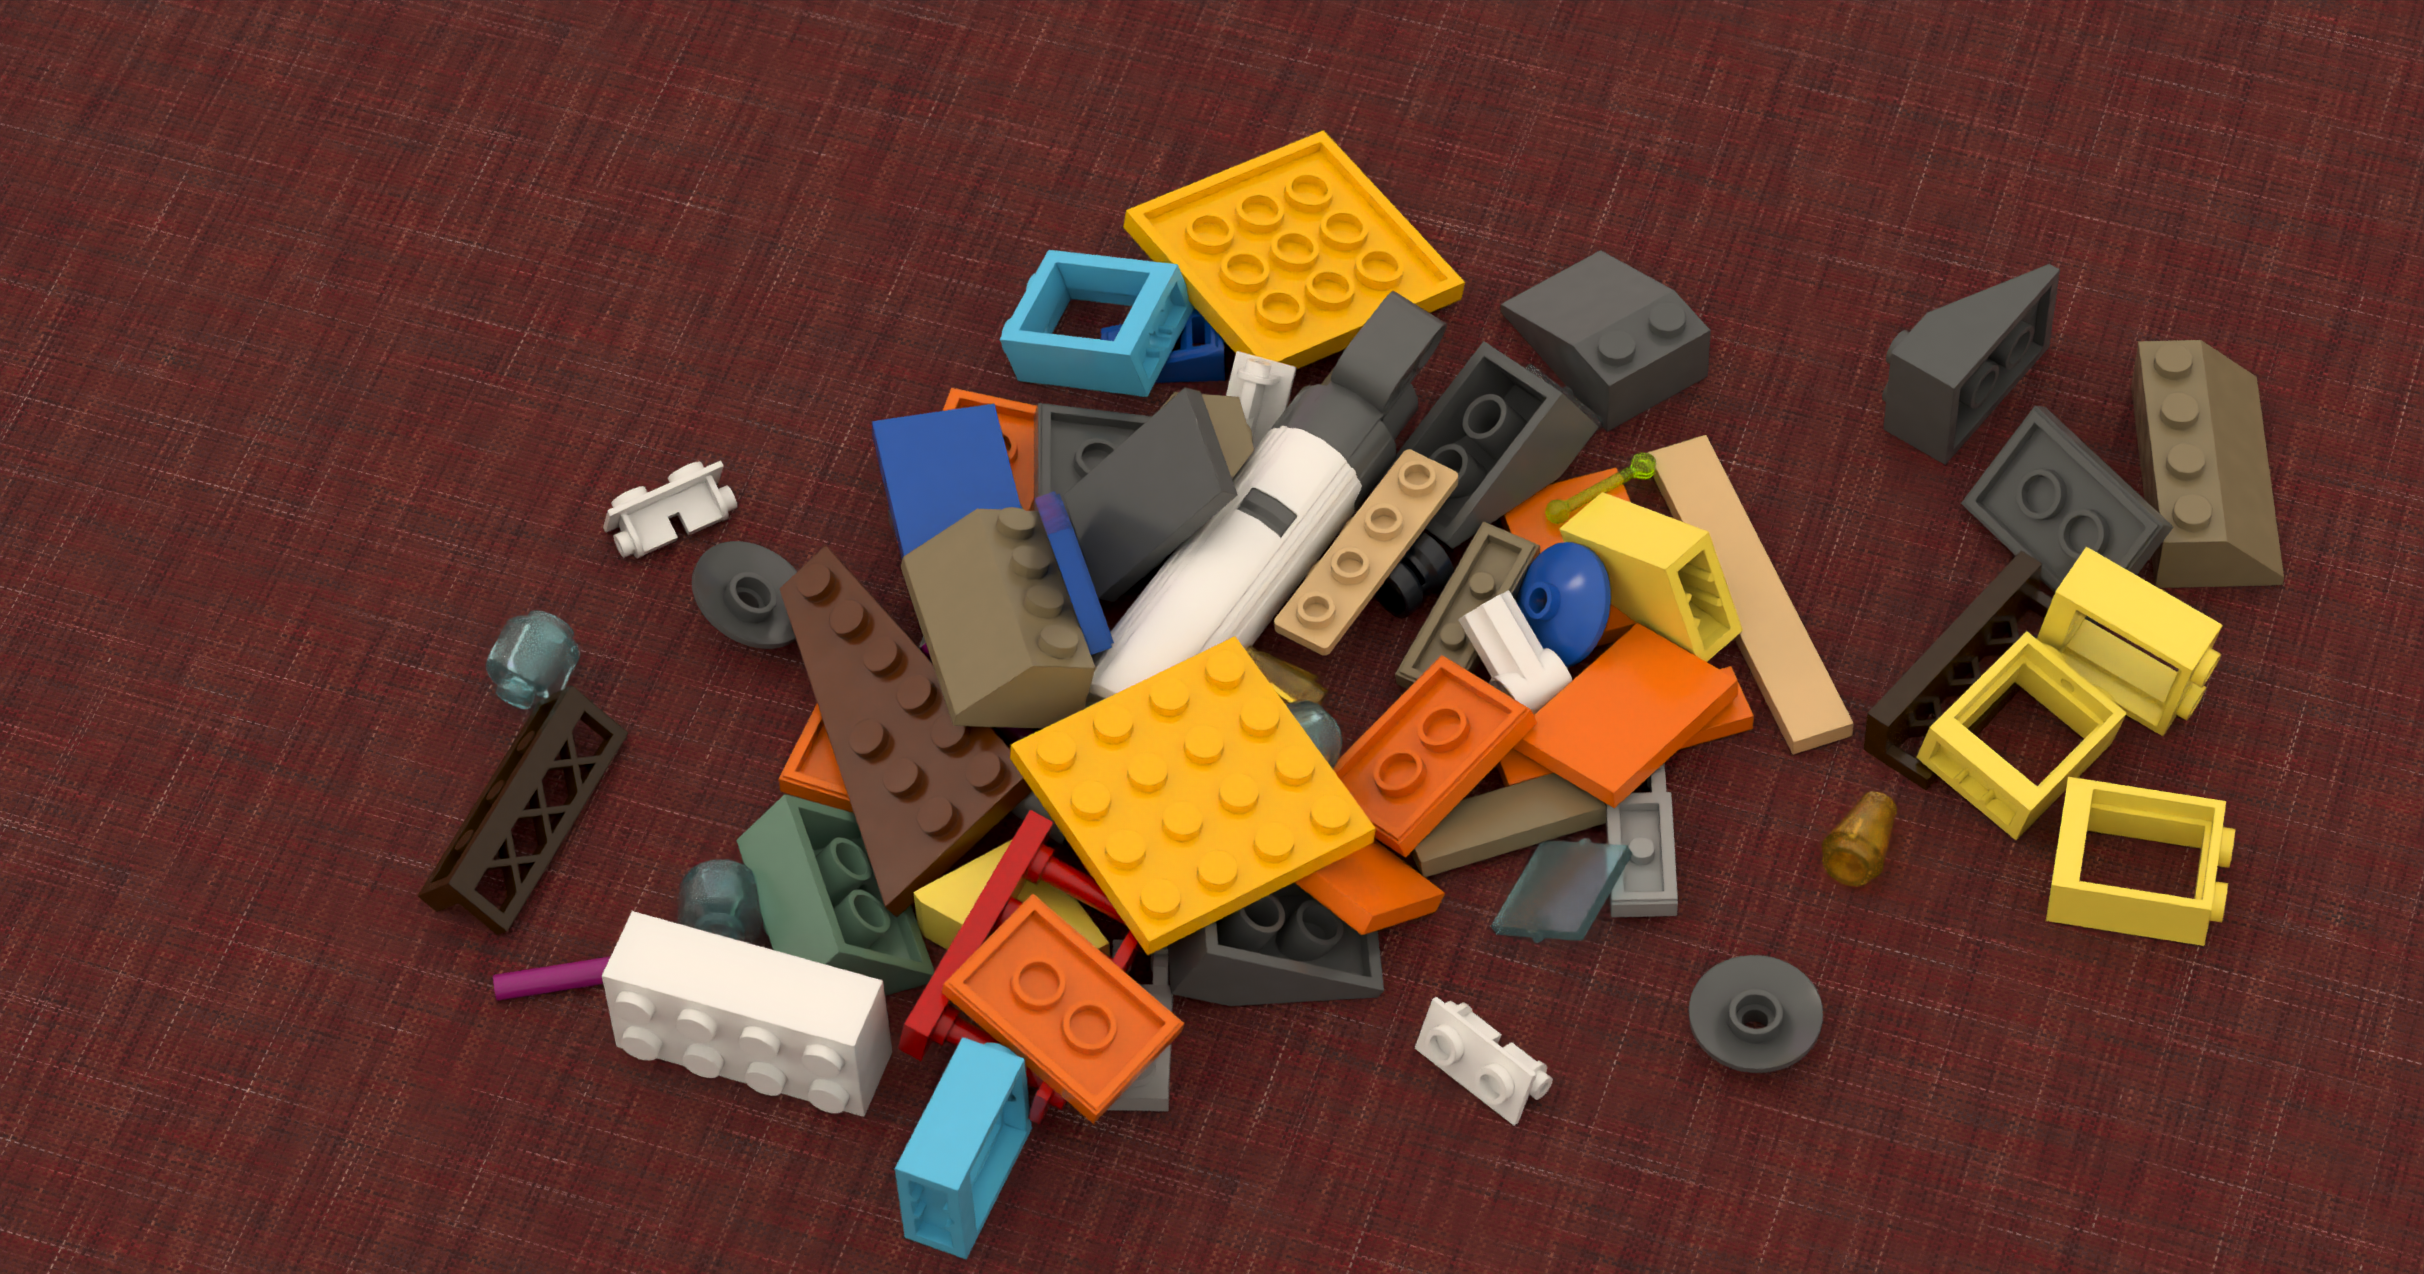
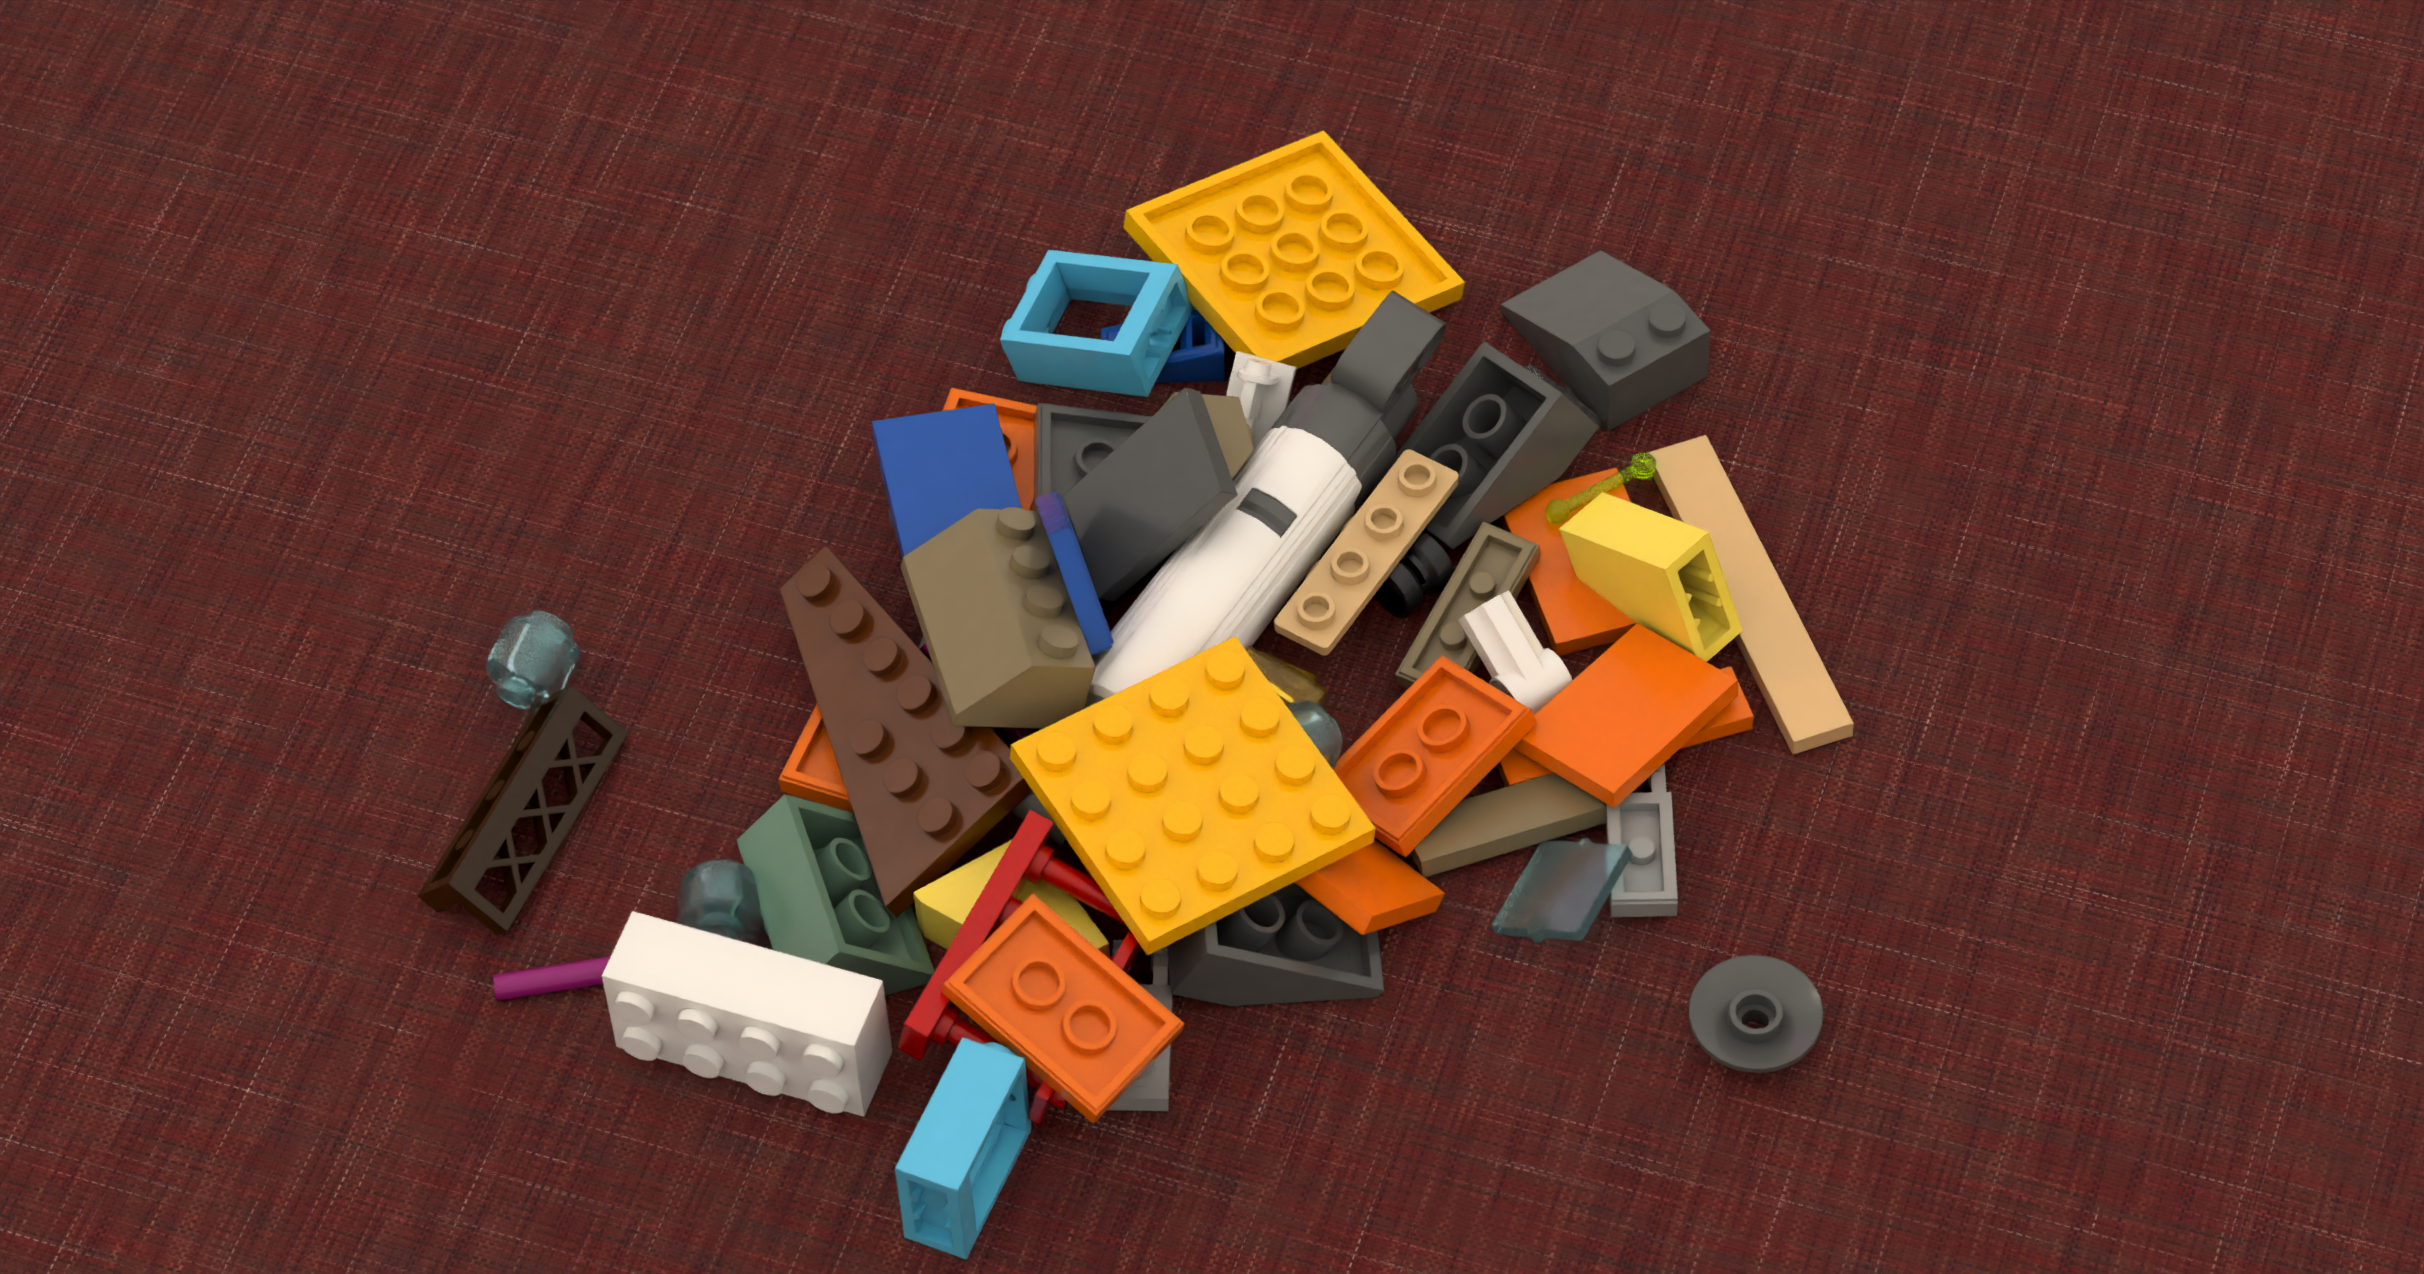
white hinge [603,461,737,559] -> none
dark grey dish [692,541,797,649] -> none
white hinge [1415,997,1553,1126] -> none
blue dish [1516,542,1611,668] -> none
clear yellow cone [1822,791,1897,886] -> none
dark brown fence [1864,550,2053,790] -> none
dark grey slope [1882,264,2060,465] -> none
light yellow window [1916,631,2127,840] -> none
dark grey tile [1961,405,2174,625] -> none
light yellow window [2037,547,2222,736] -> none
light yellow window [2046,777,2235,946] -> none
dark tan slope [2131,340,2284,588] -> none

